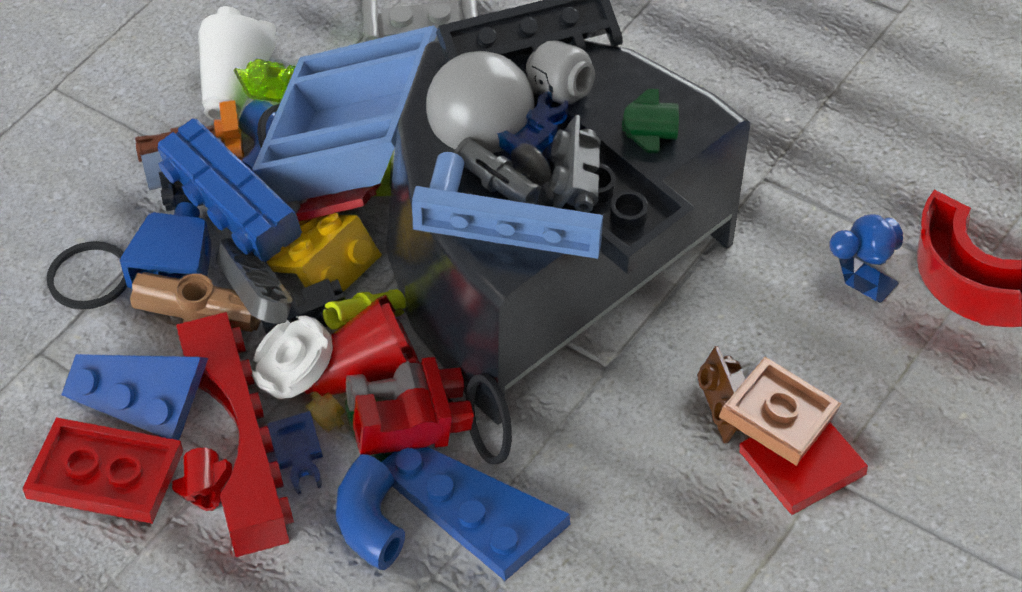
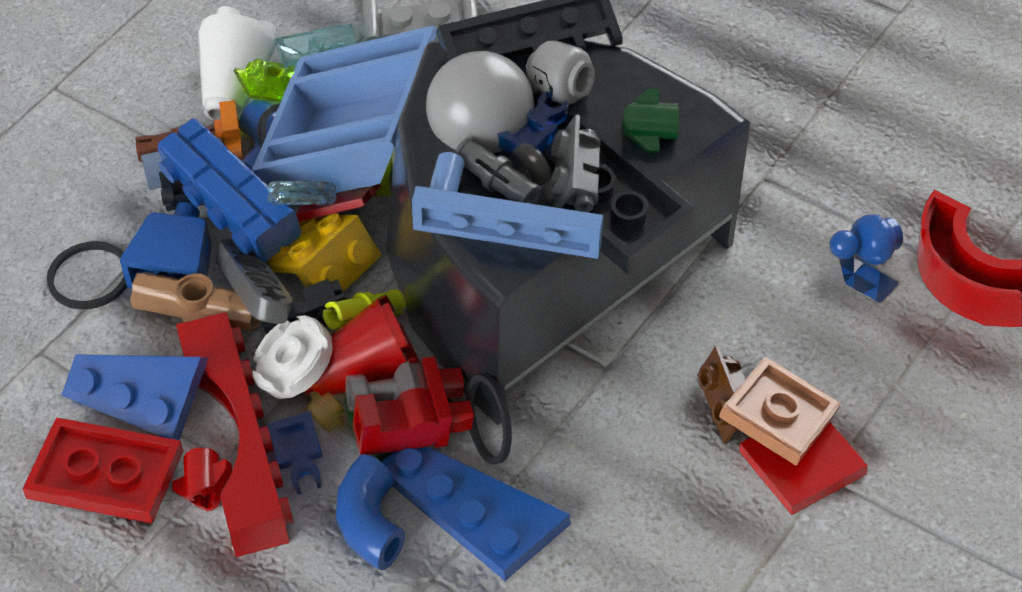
none -> clear light blue axle [267,181,337,205]
none -> clear light blue slope [275,23,356,76]

